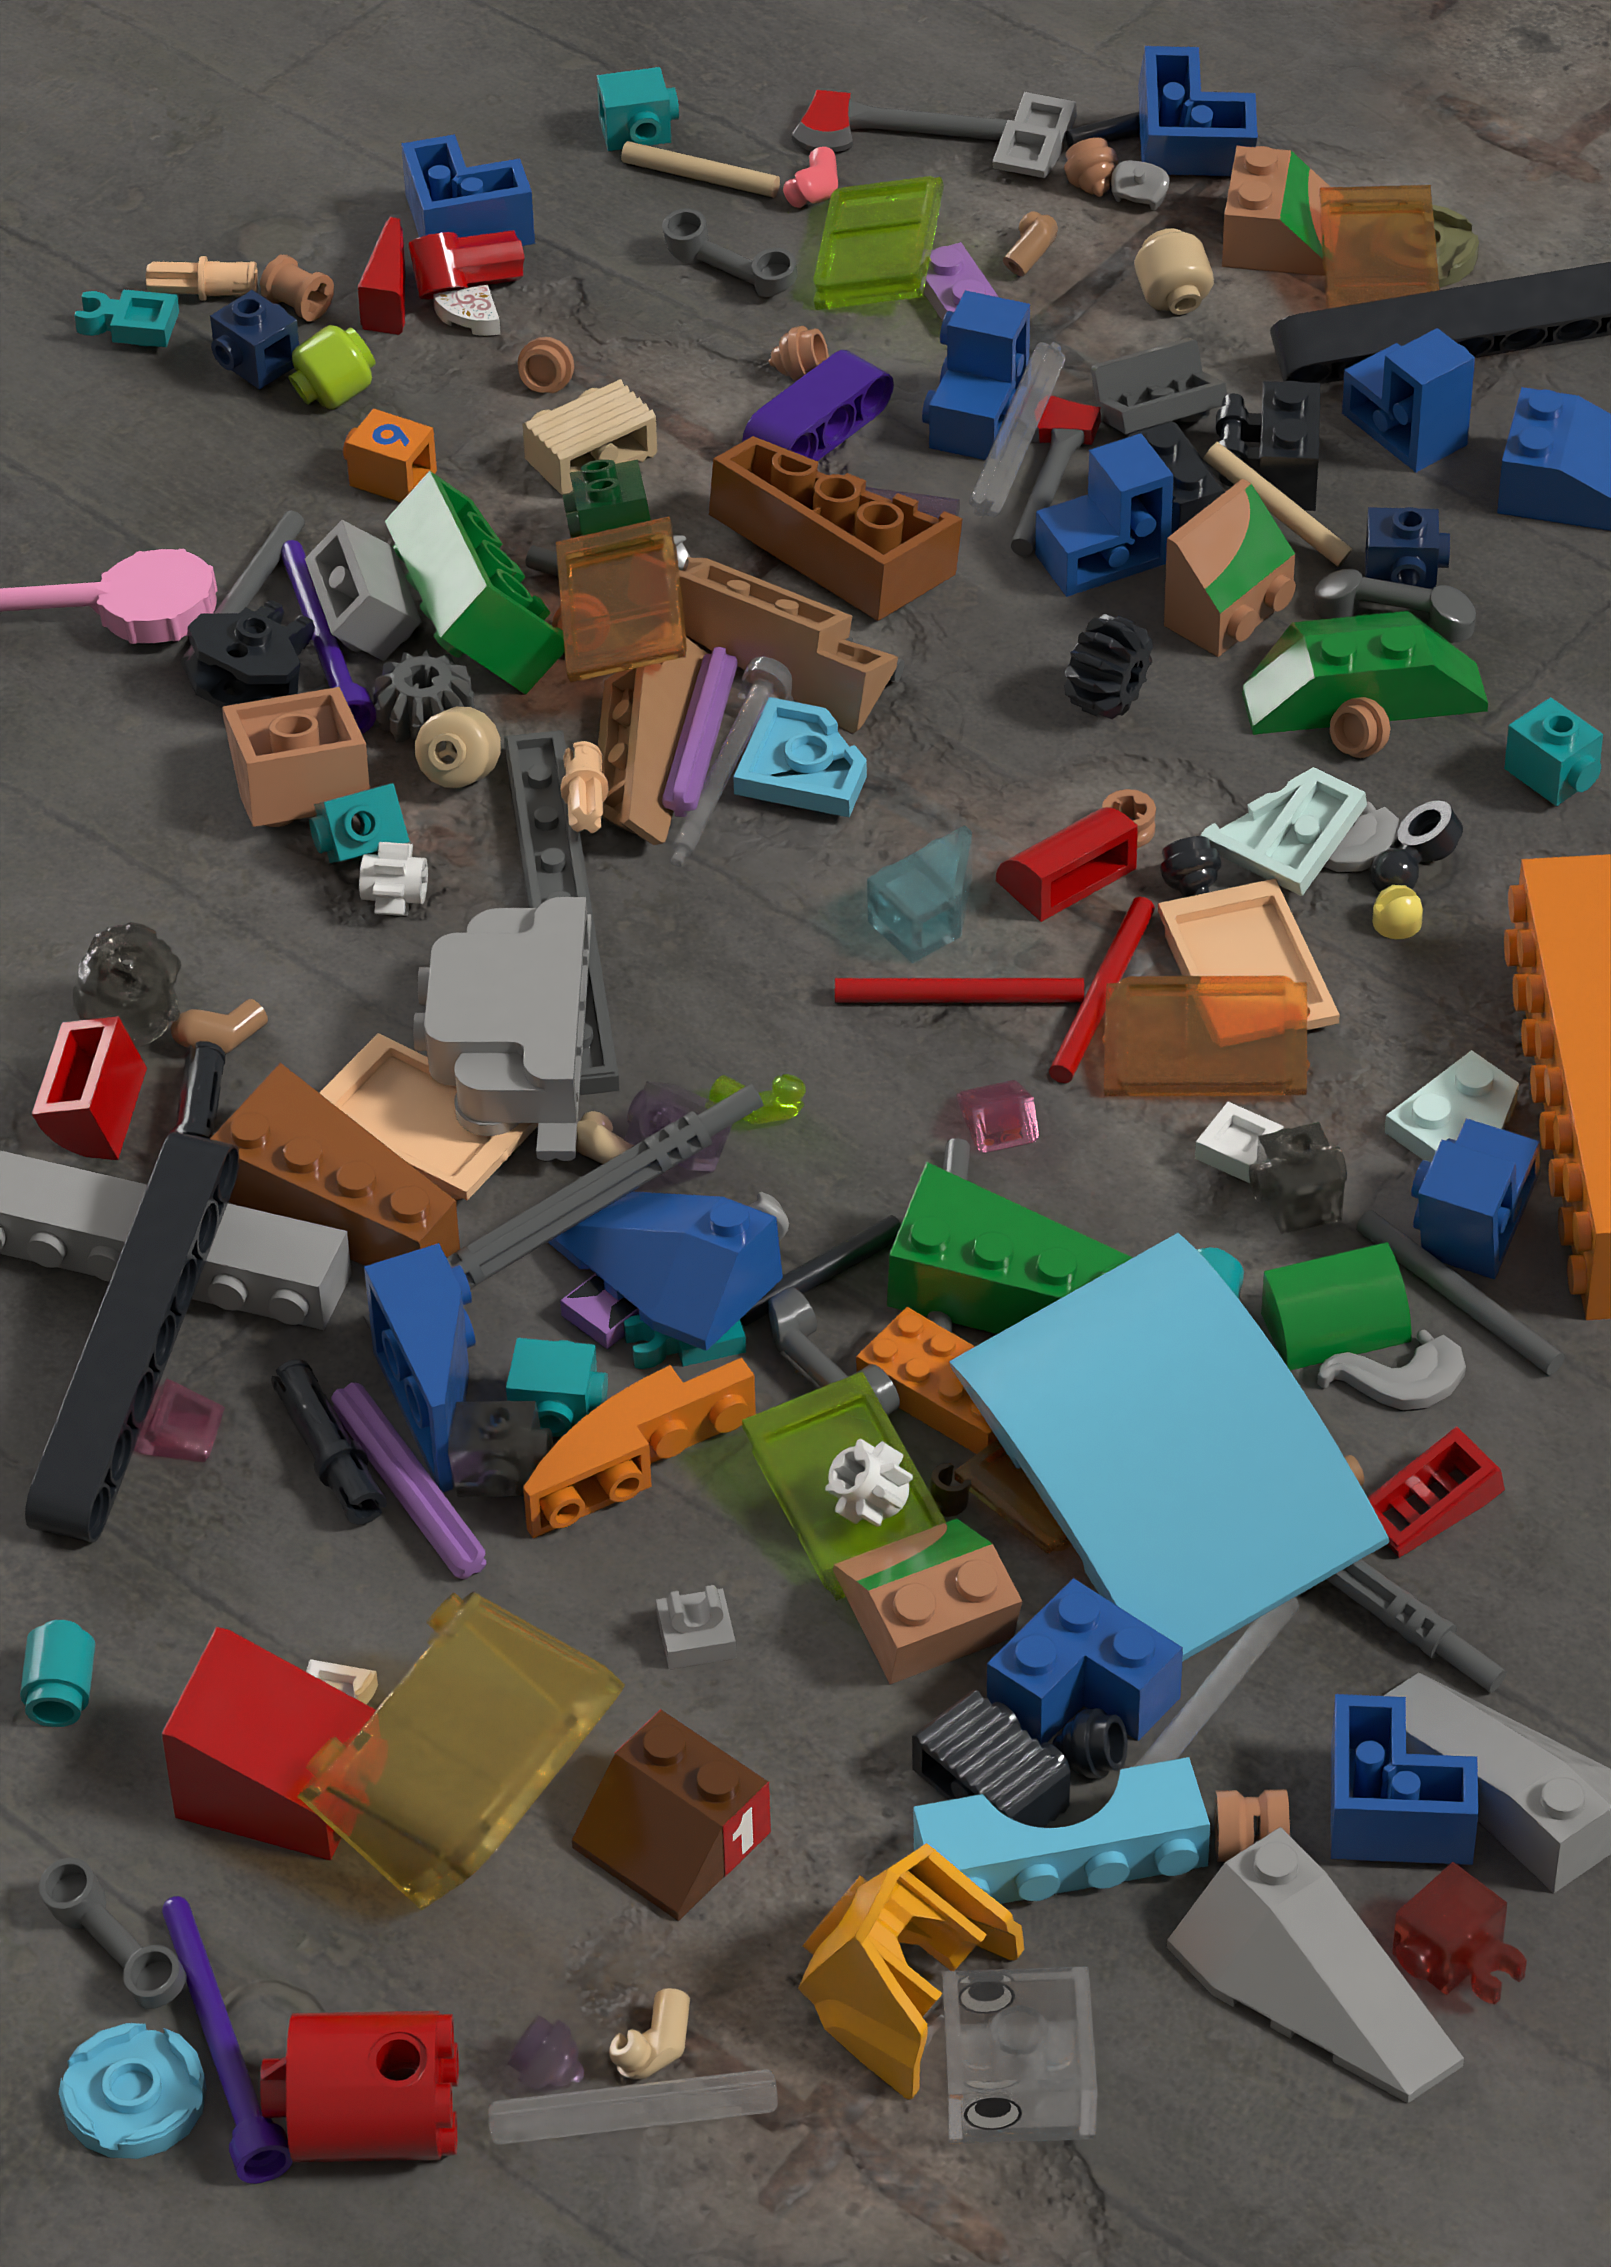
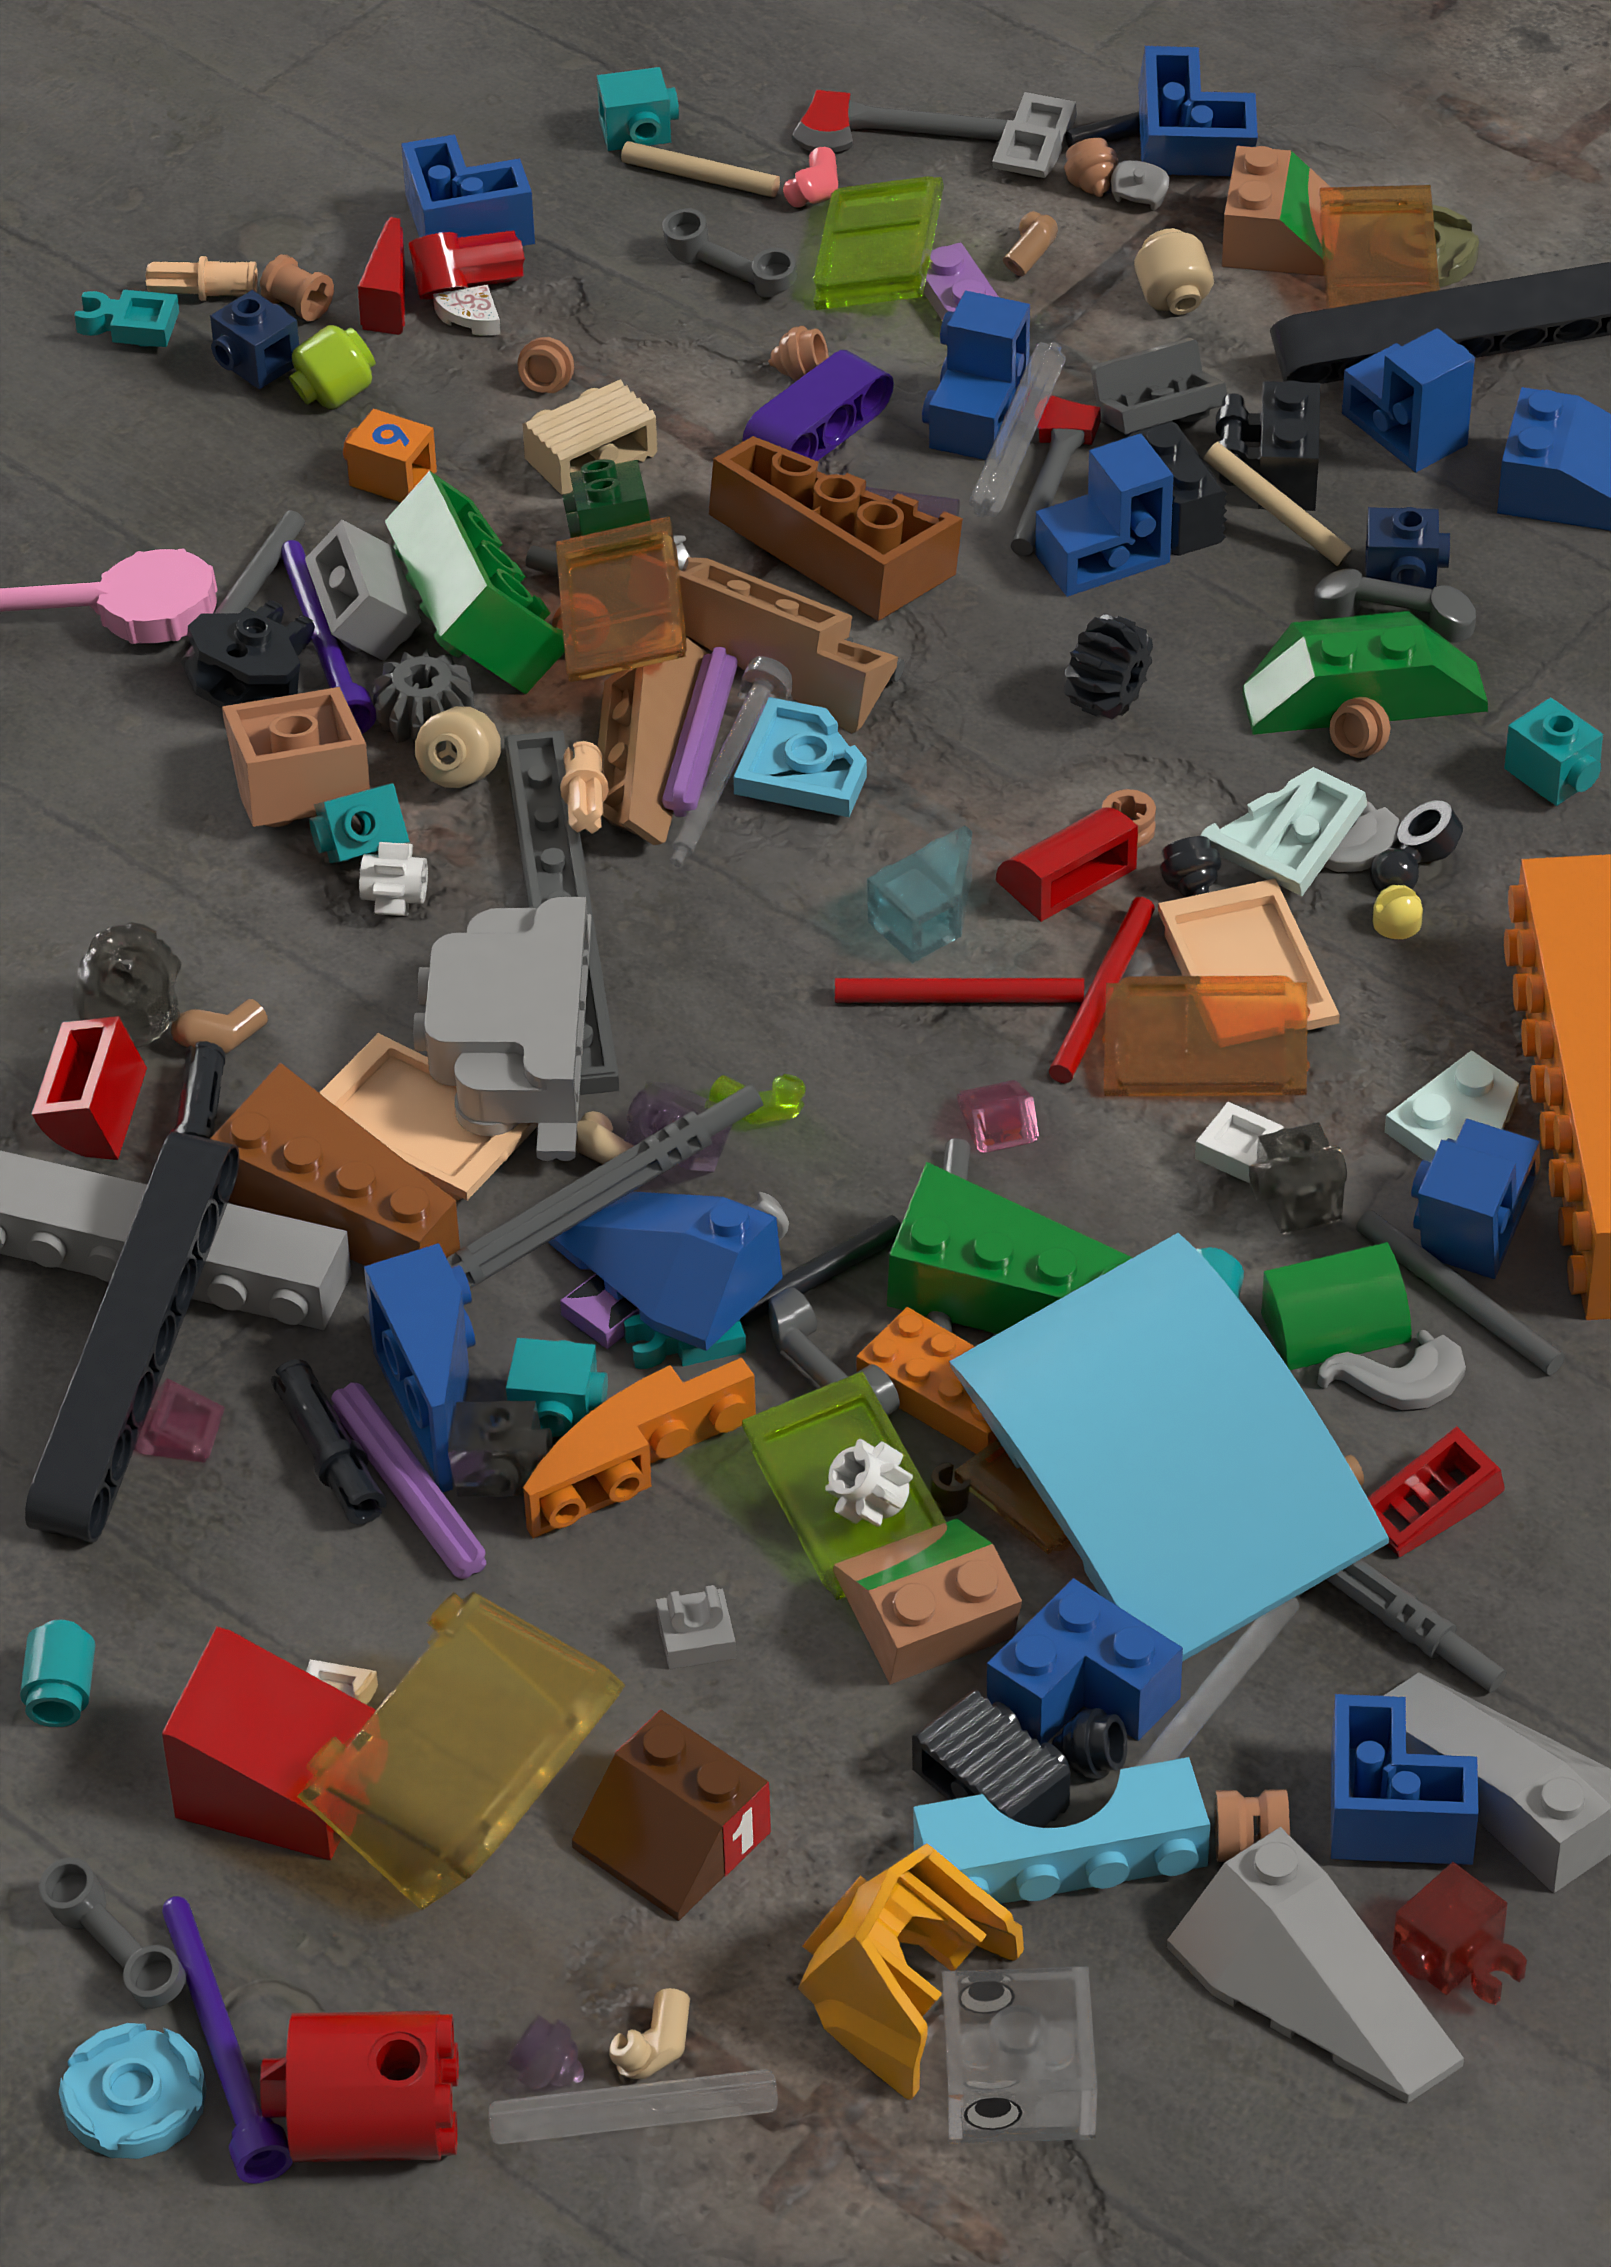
nougat slope [1164,479,1296,657] -> none

